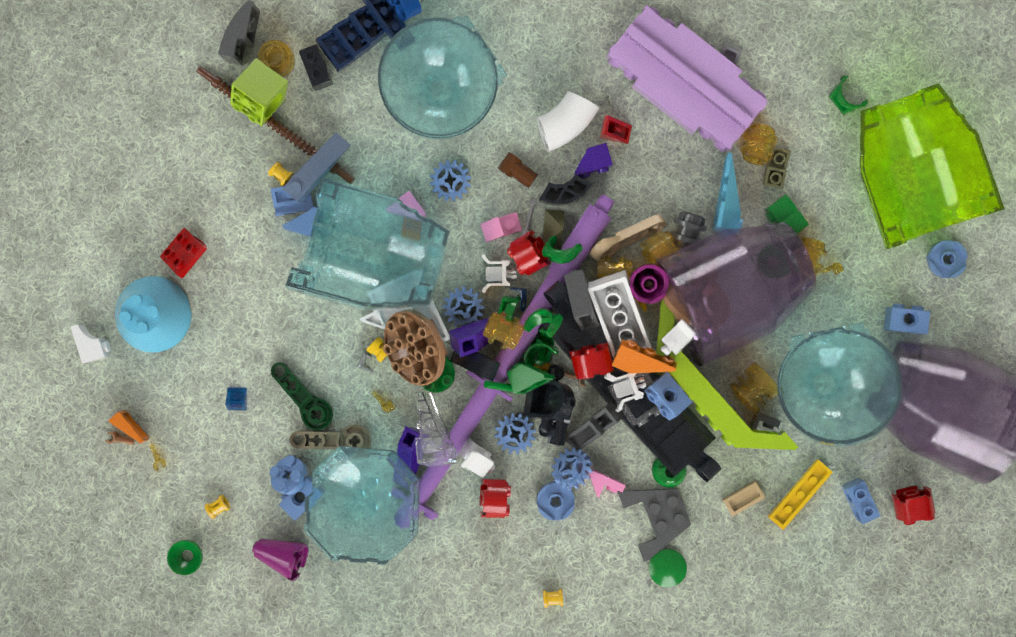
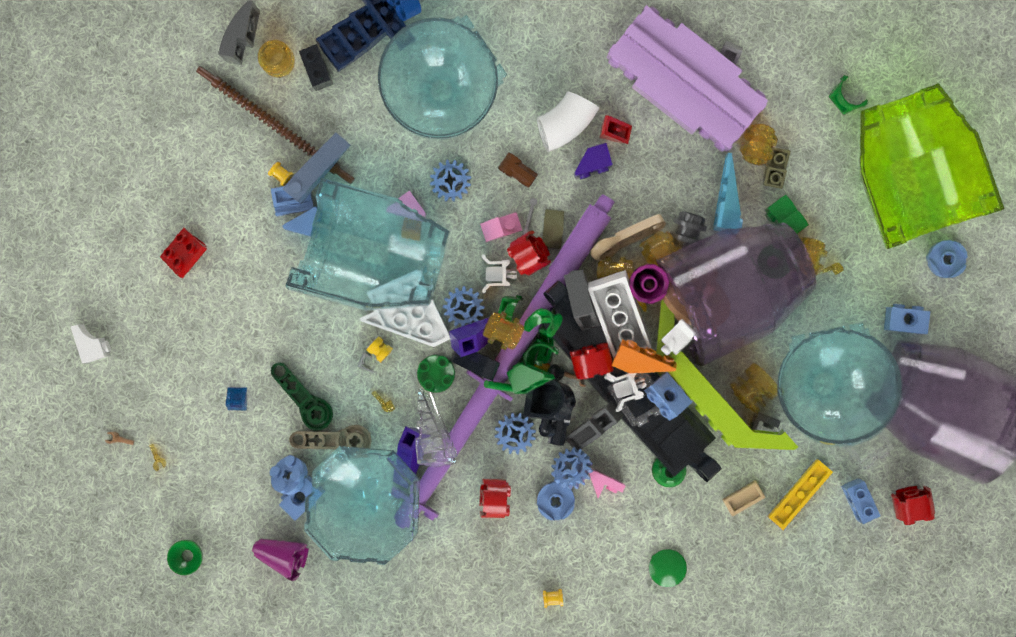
orange slope [108,410,149,443] -> none
medium azure cone [115,276,192,352] -> none
yellow bush [205,495,231,519] -> none
lime brick [230,59,288,126] -> none
medium nougat bracket [383,309,448,386] -> none
white piece [459,437,495,478] -> none
blue piece [510,287,527,311] -> none
black brick [539,175,592,206] -> none
green helmet [542,235,583,264] -> none
dark grey wing [617,488,691,562] -> none

